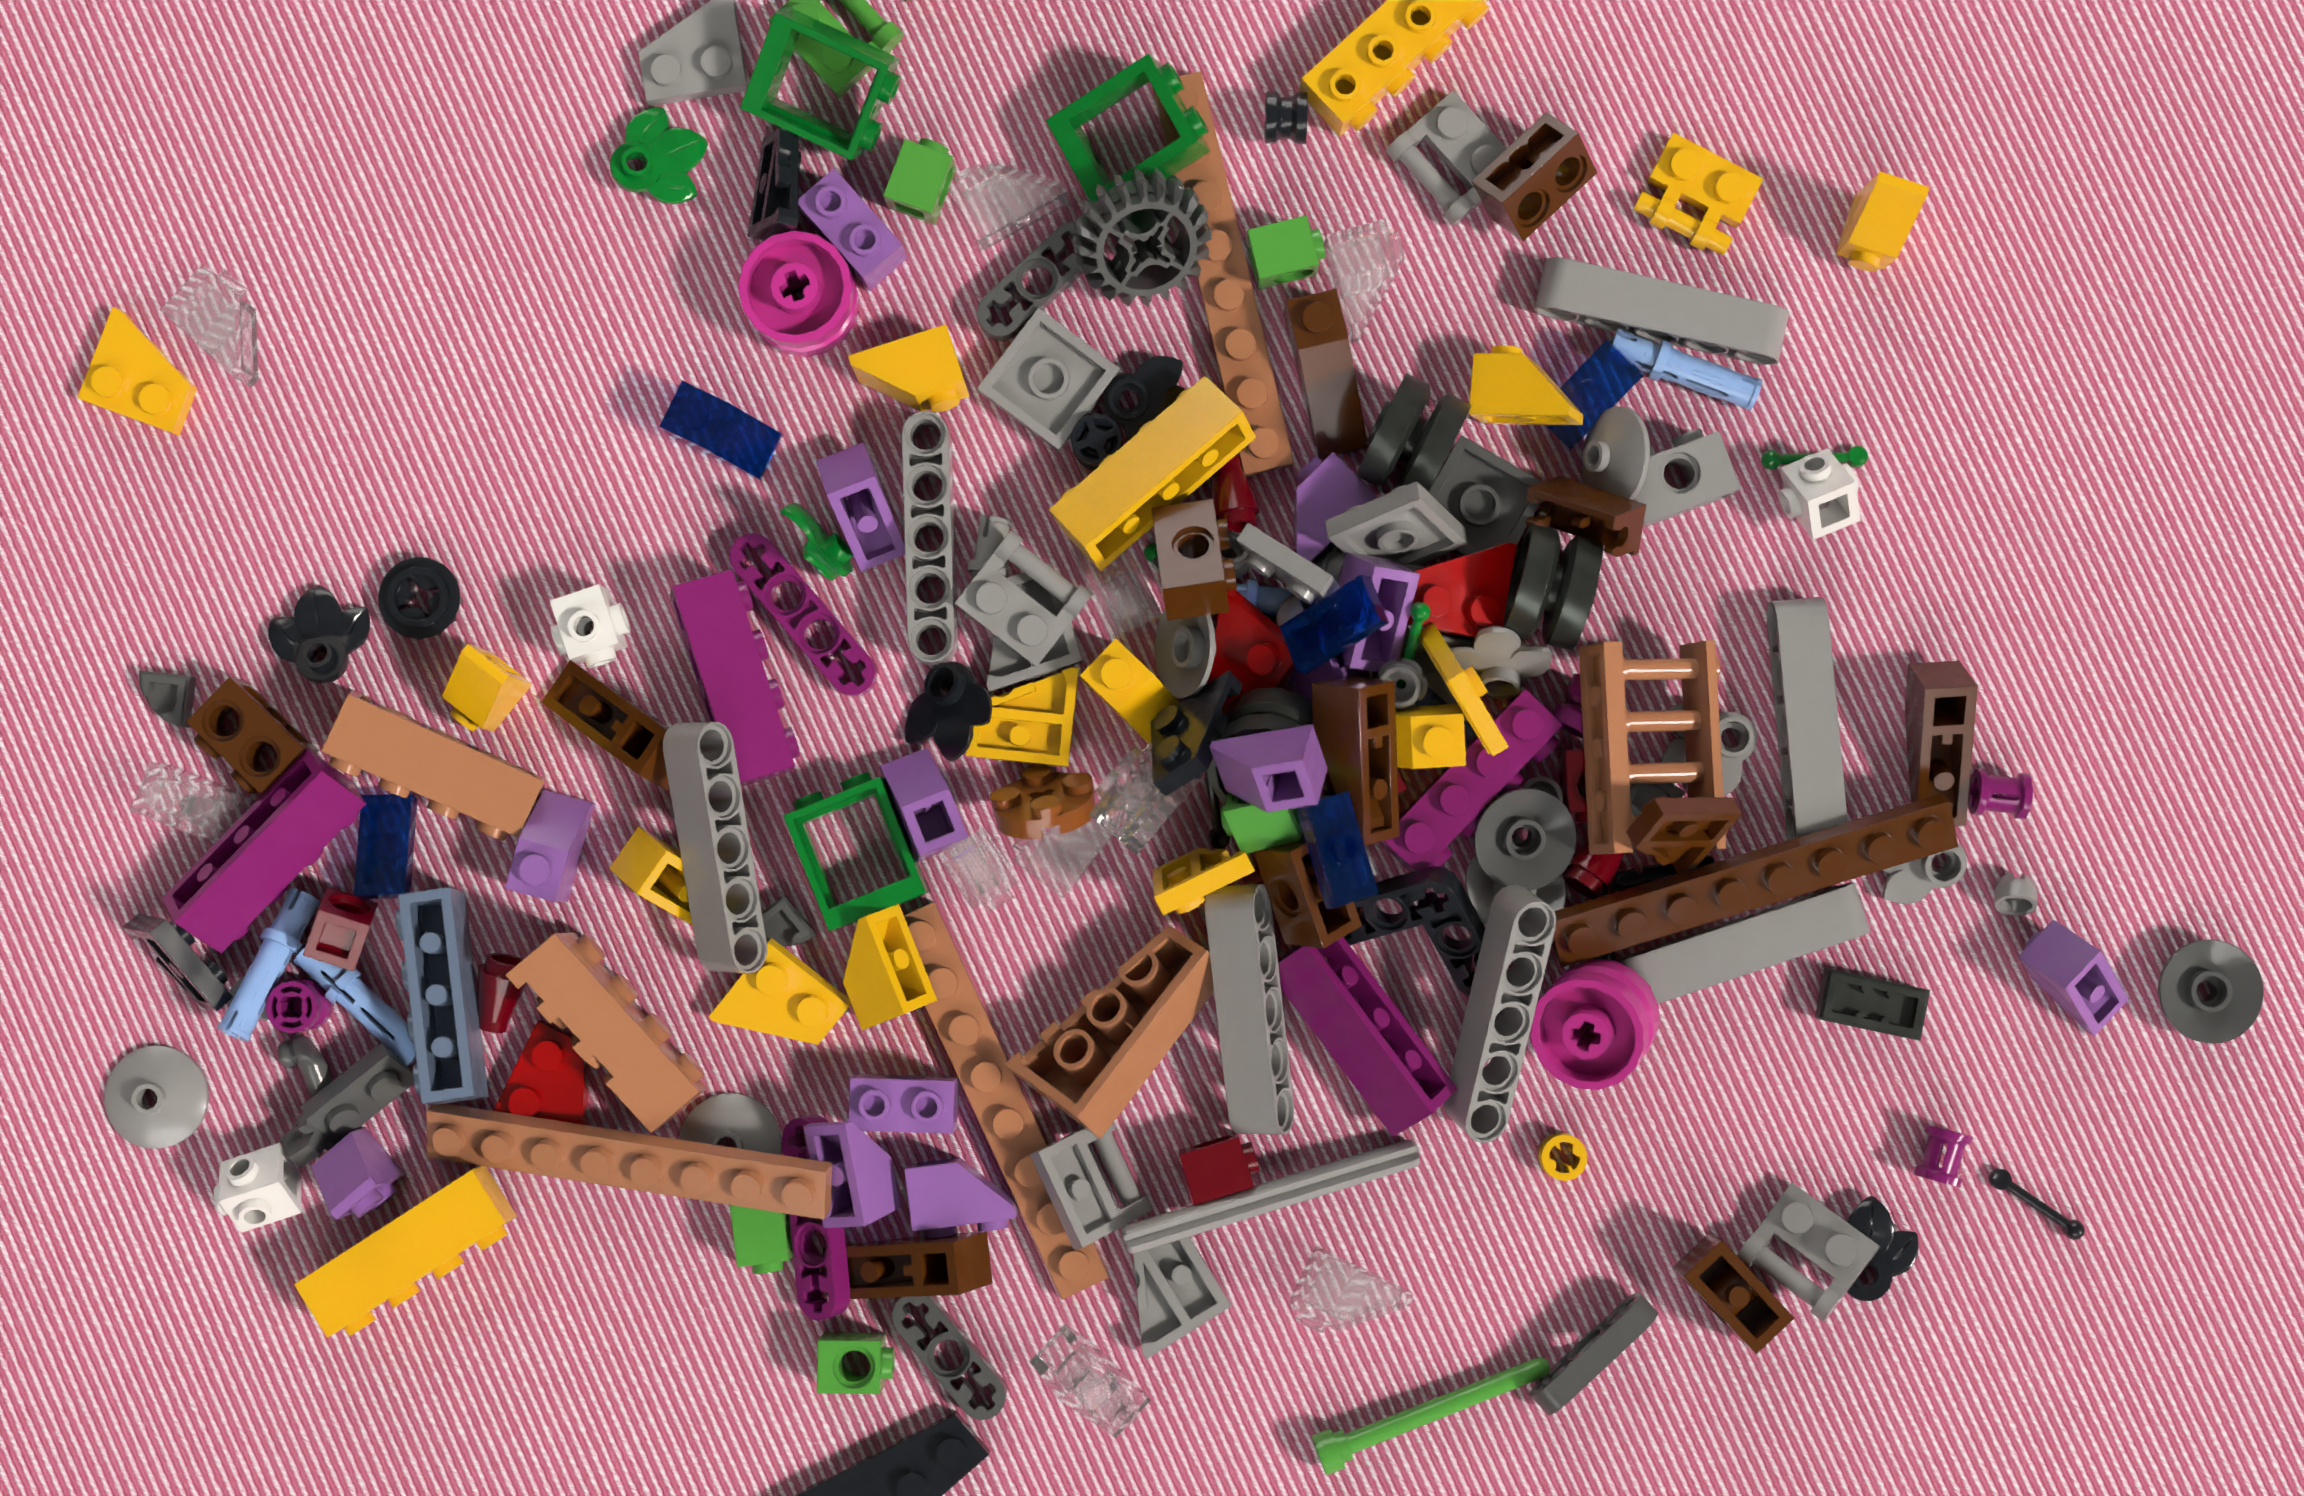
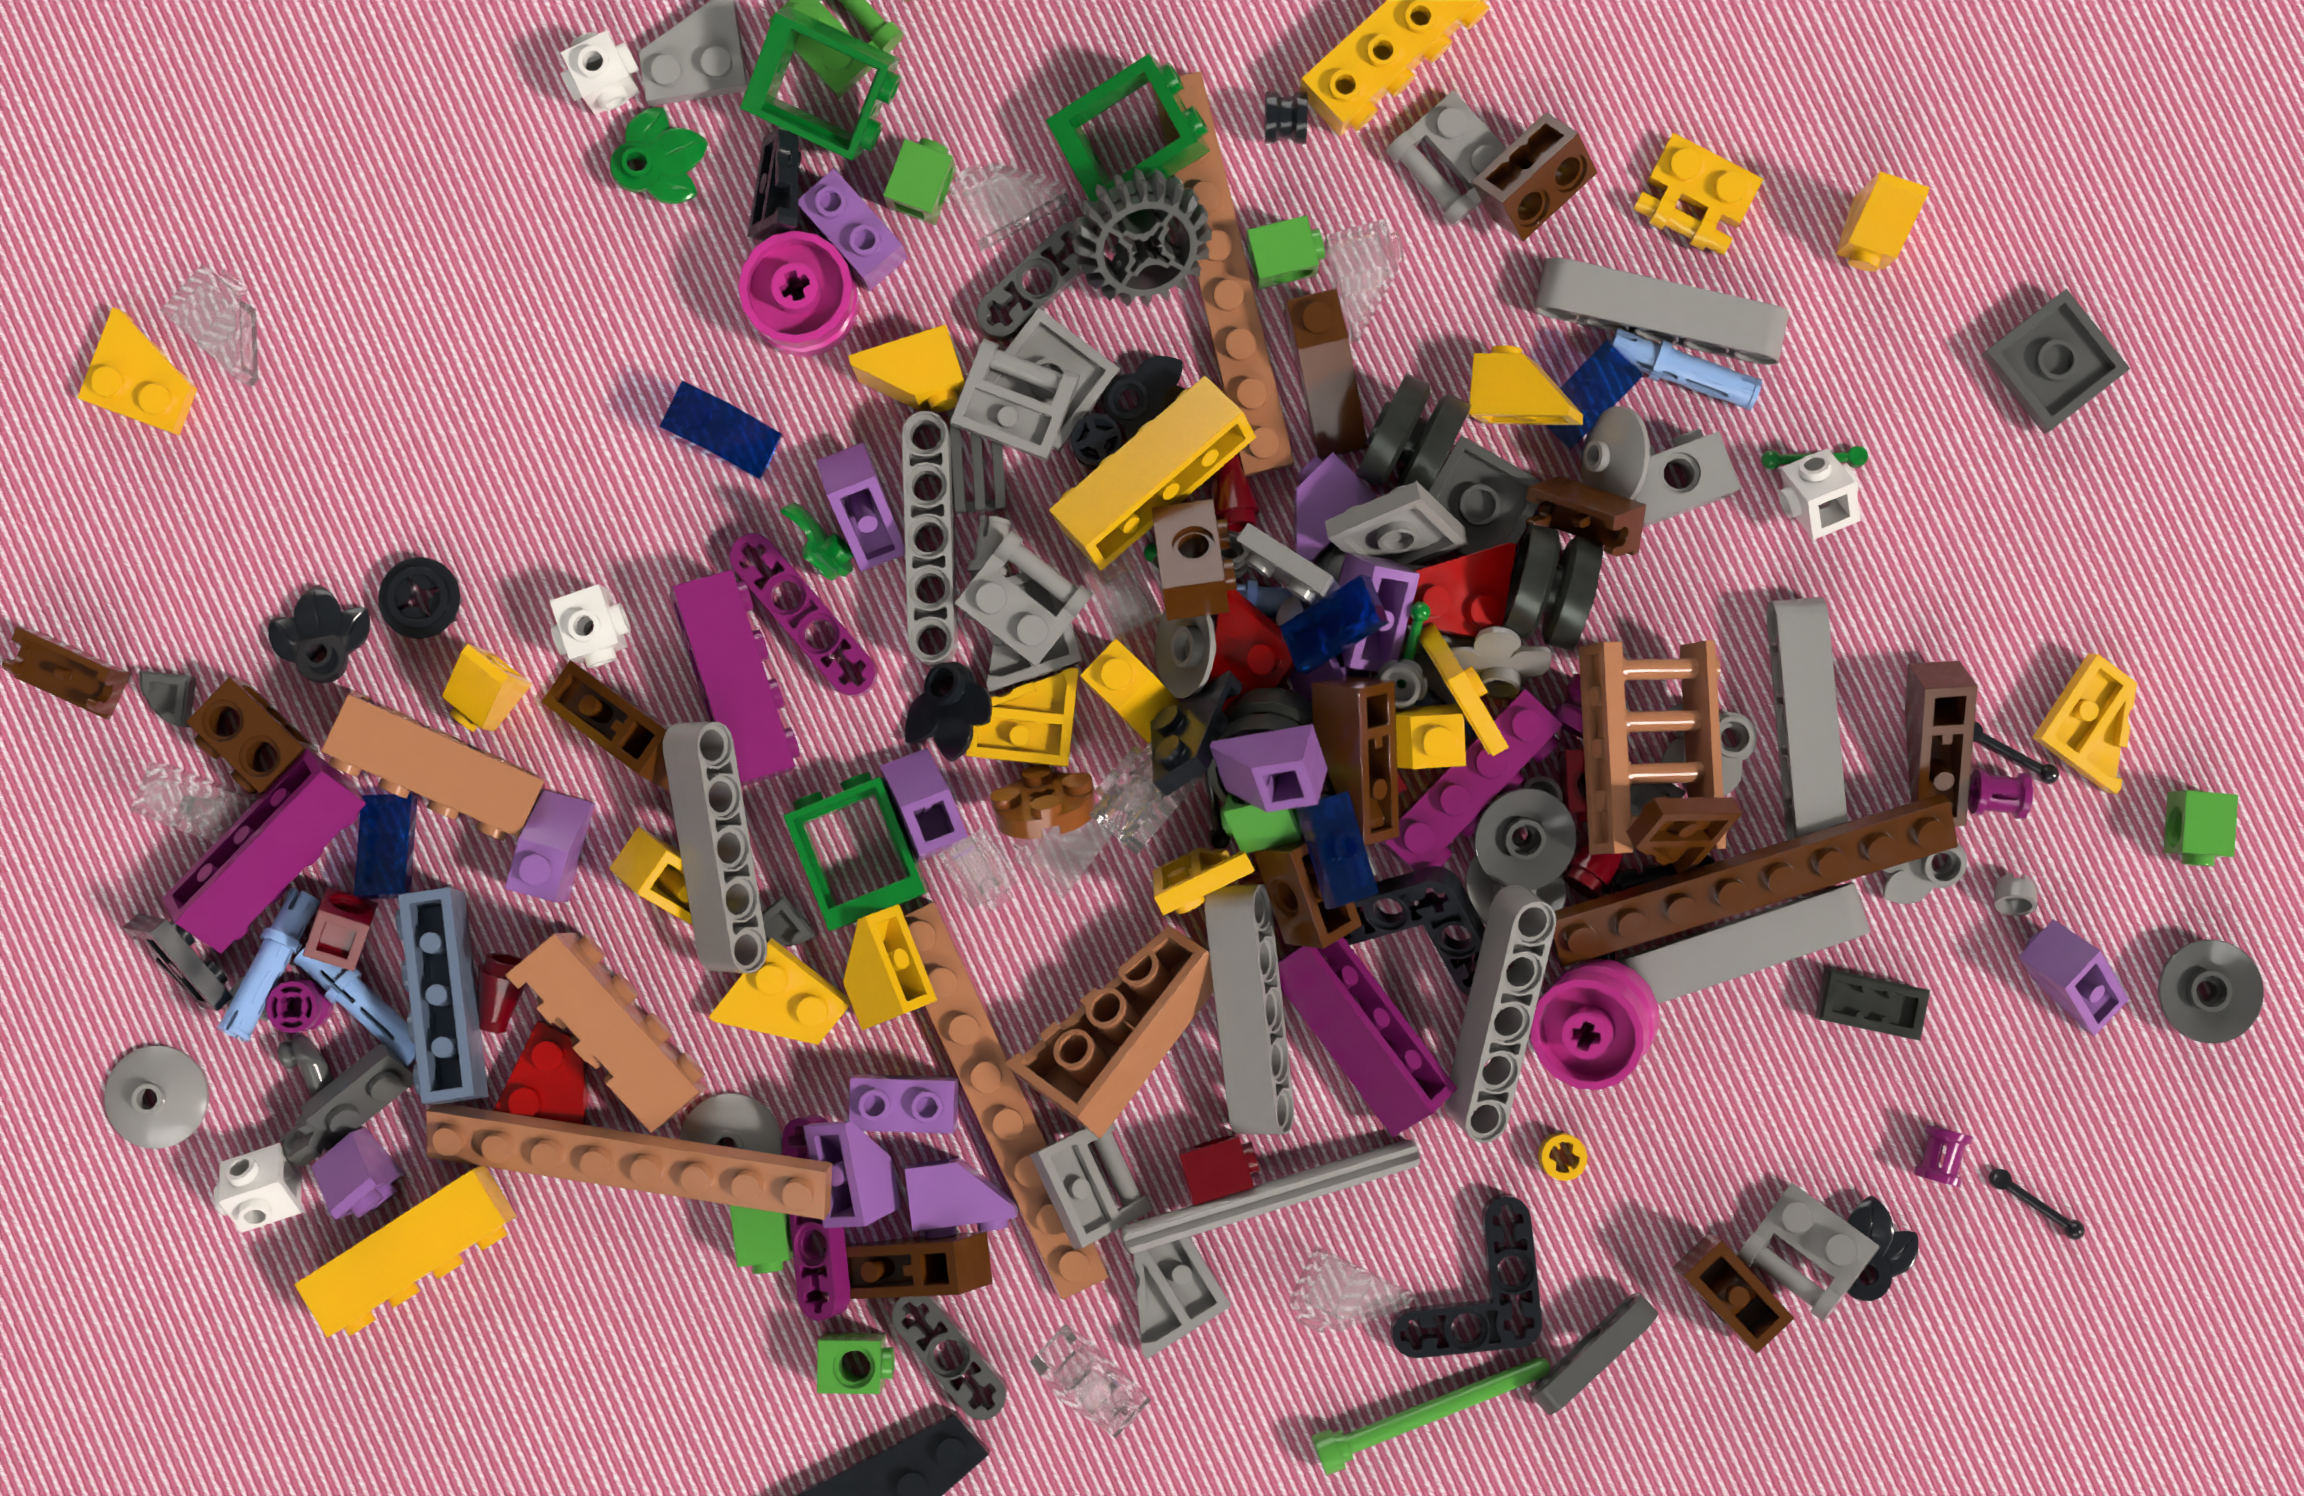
none -> reddish brown hinge [2,627,132,720]
none -> white brick [560,30,640,115]
none -> dark grey tile [949,410,1007,514]
none -> light grey plate [950,339,1081,462]
none -> black beam [1390,1194,1542,1358]
none -> black hinge [1973,722,2059,784]
none -> dark grey plate [1981,289,2131,434]
none -> yellow wing [2032,653,2137,794]
none -> bright green brick [2163,790,2238,867]

